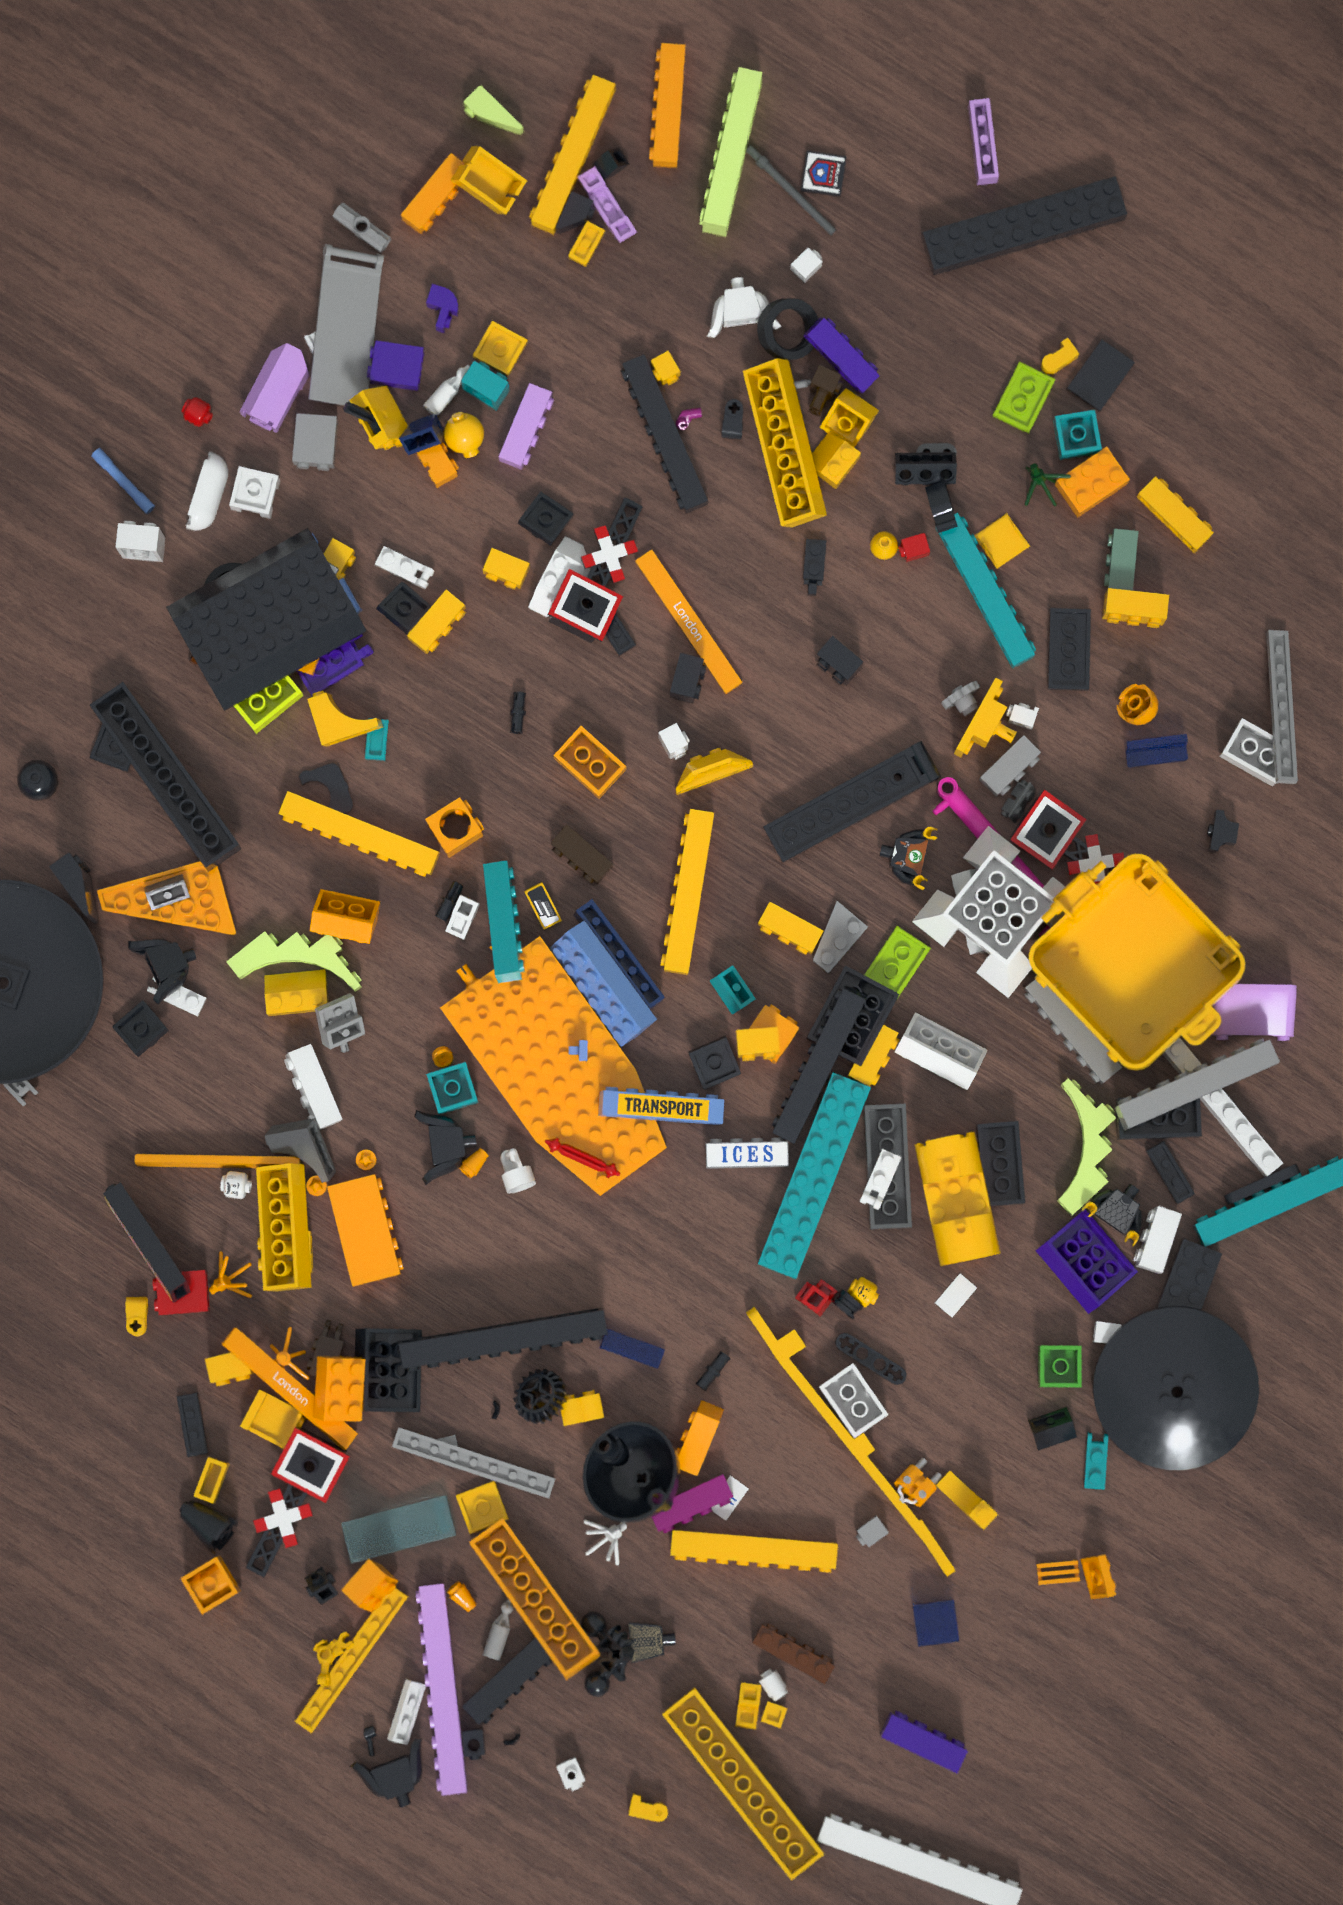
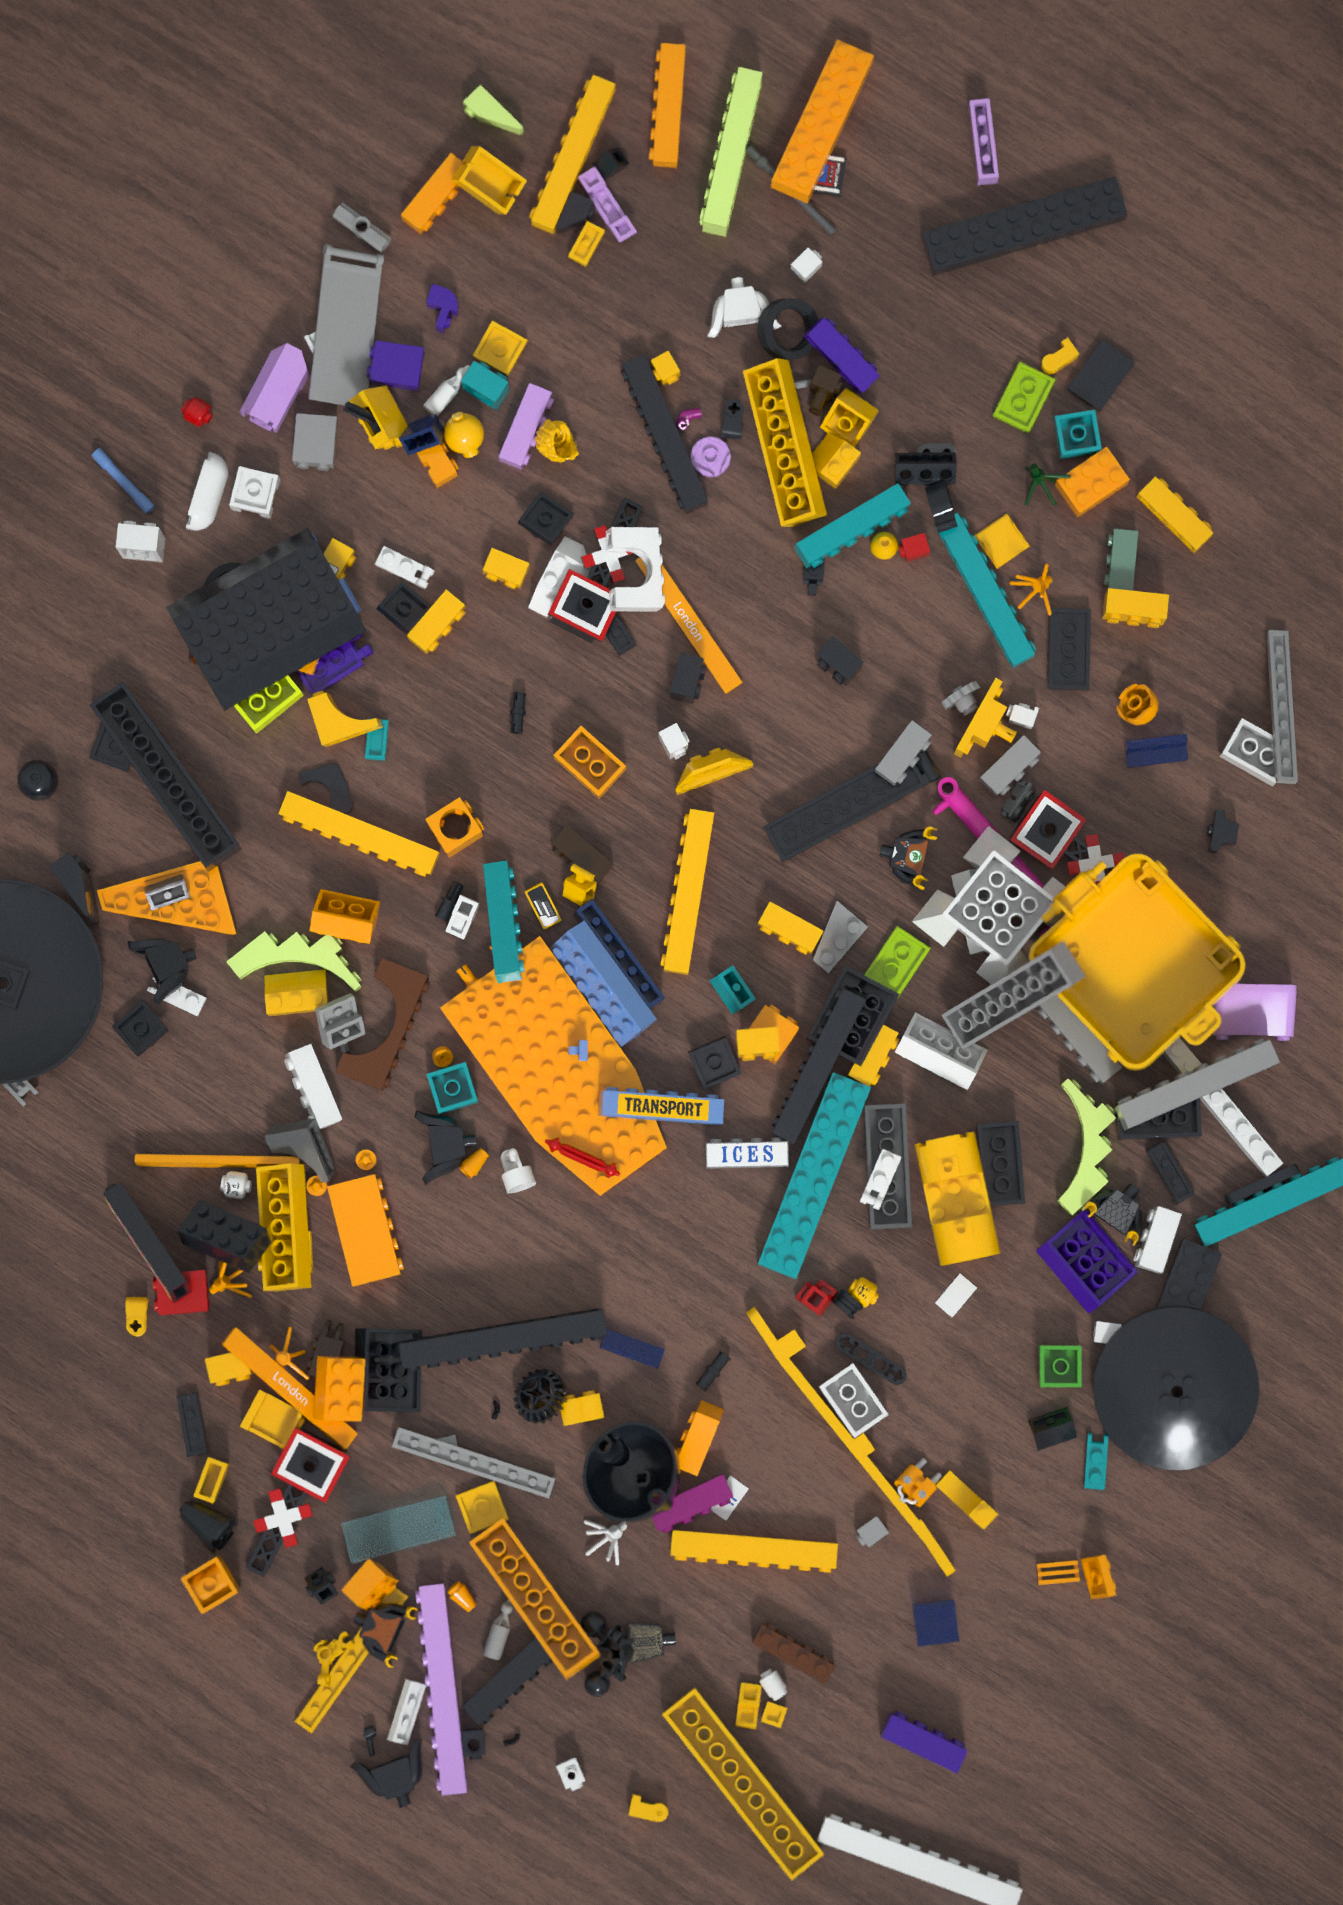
none -> black brick [177,1200,272,1273]
none -> reddish brown arch [335,958,430,1091]
none -> torso [353,1603,418,1668]
none -> yellow hair [535,419,579,462]
none -> yellow brick [563,864,597,907]
none -> white arch [606,527,665,611]
none -> lavender tile [690,436,731,477]
none -> light orange brick [771,40,874,204]
none -> teal brick [794,483,911,569]
none -> light grey brick [875,721,932,786]
none -> light grey brick [942,941,1086,1049]
none -> light orange plant [1009,563,1053,615]

